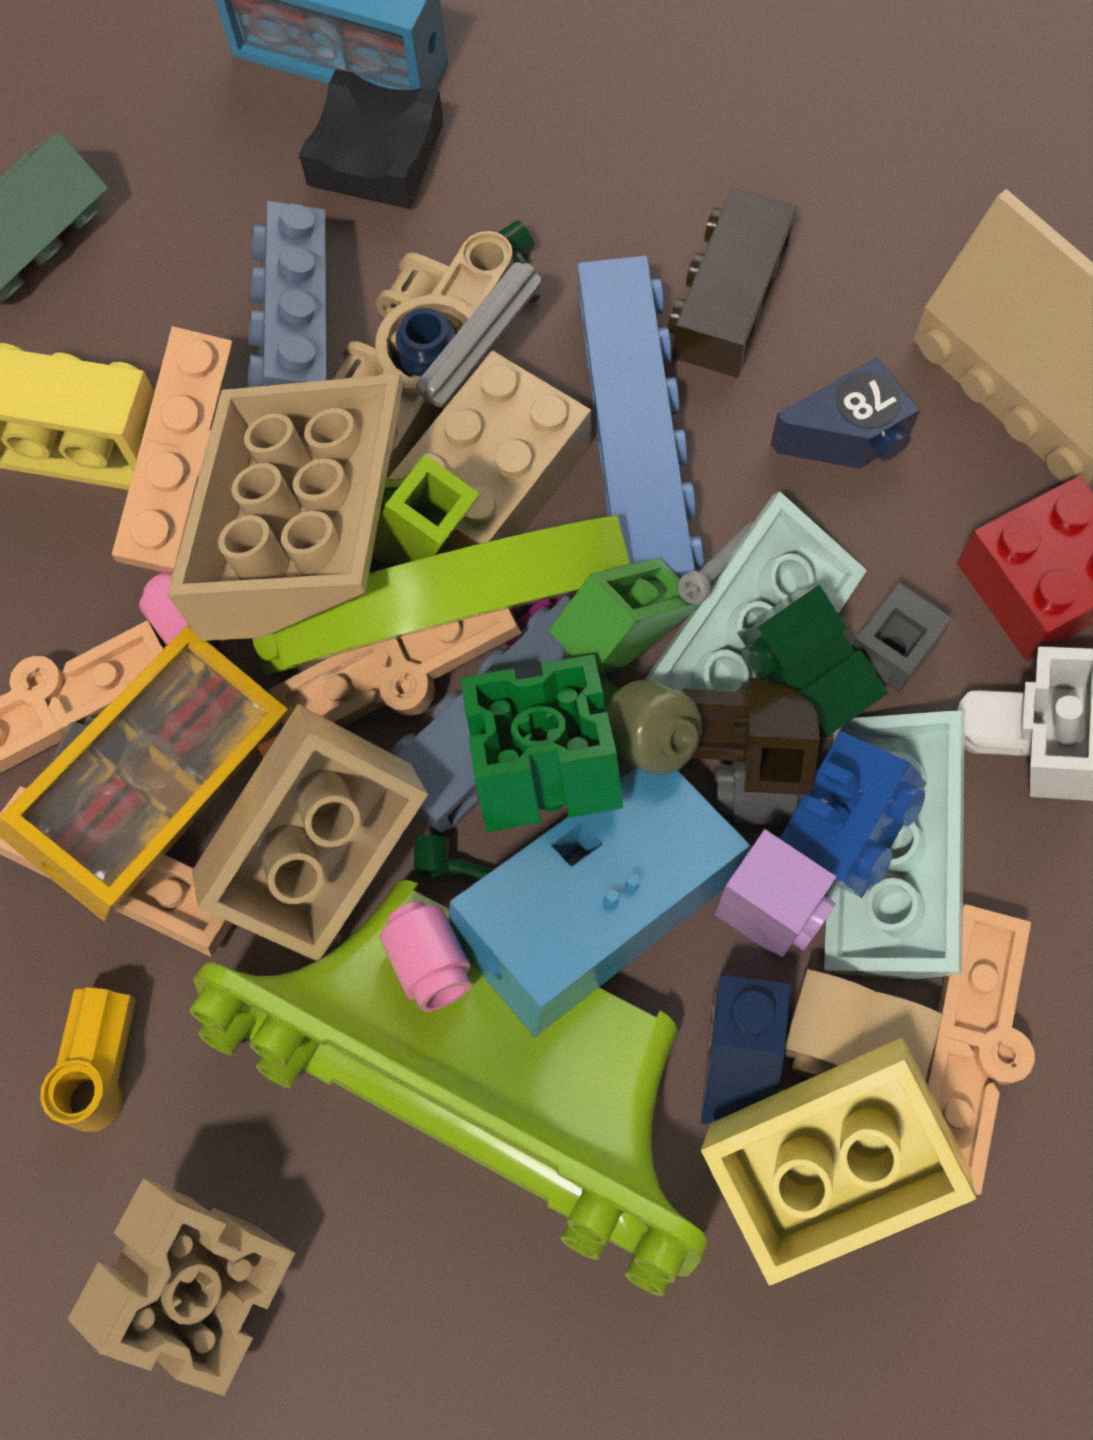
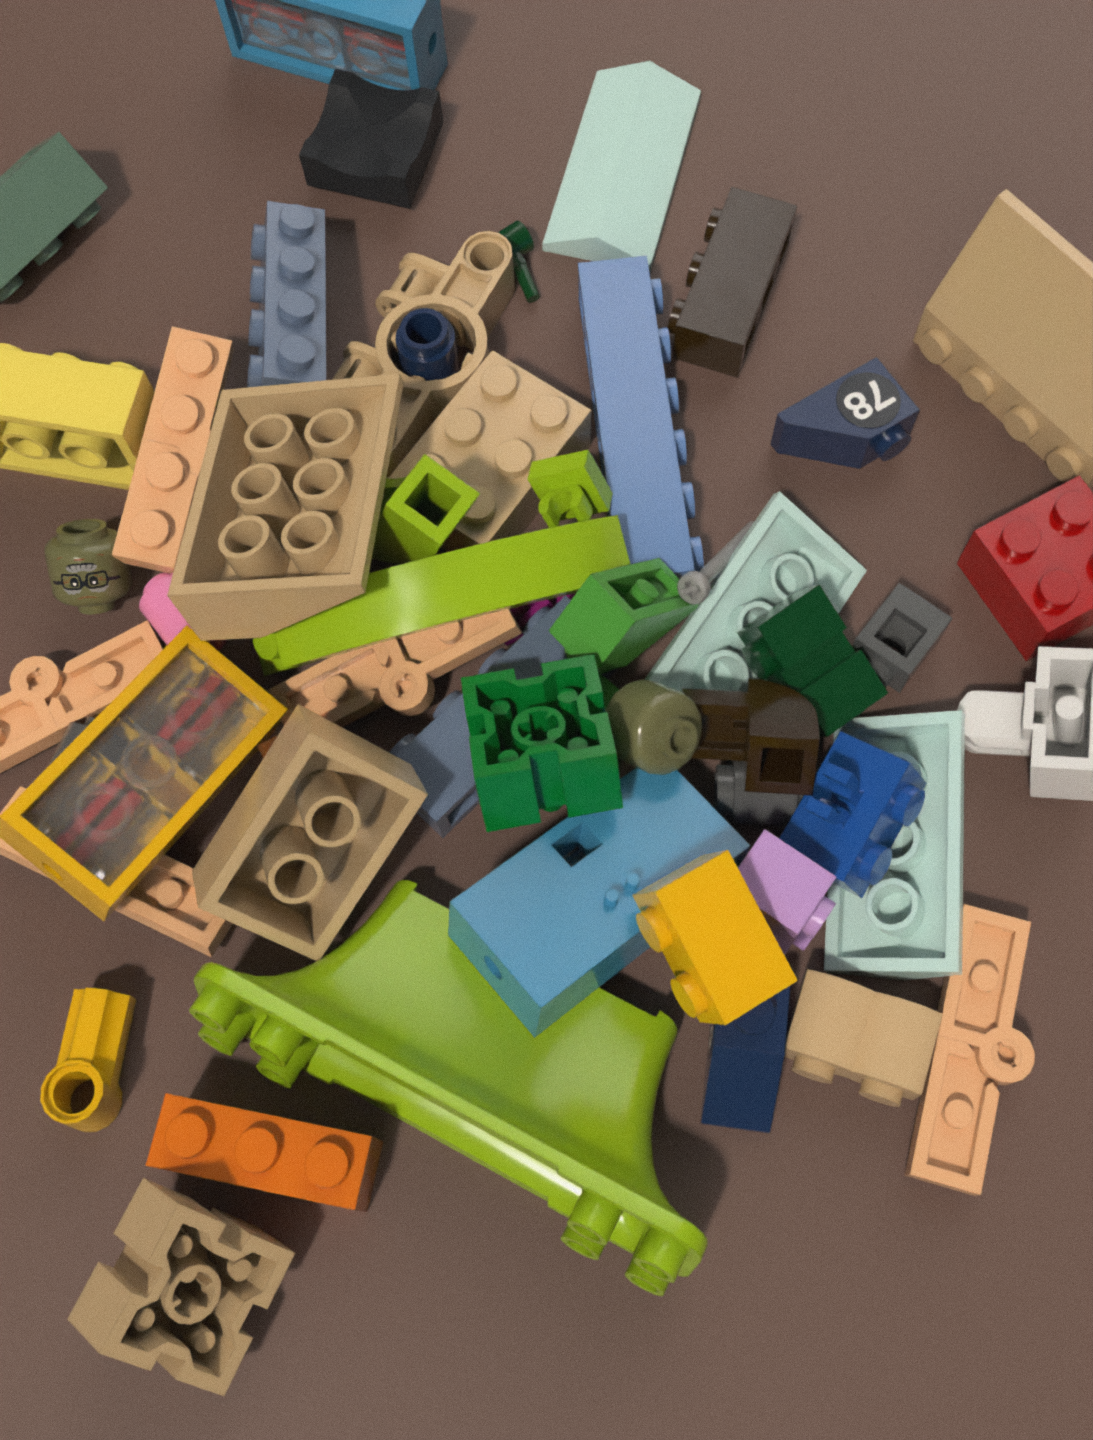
bright pink brick [379,901,472,1012] -> none
dark green hand [414,835,494,882] -> none
light grey axle [416,262,542,408] -> none
light yellow brick [701,1037,976,1286] -> none
none -> olive head [44,519,133,615]
none -> orange brick [145,1093,383,1212]
none -> lime tile [527,450,613,528]
none -> light aqua slope [542,61,701,273]
none -> yellow brick [632,850,798,1025]

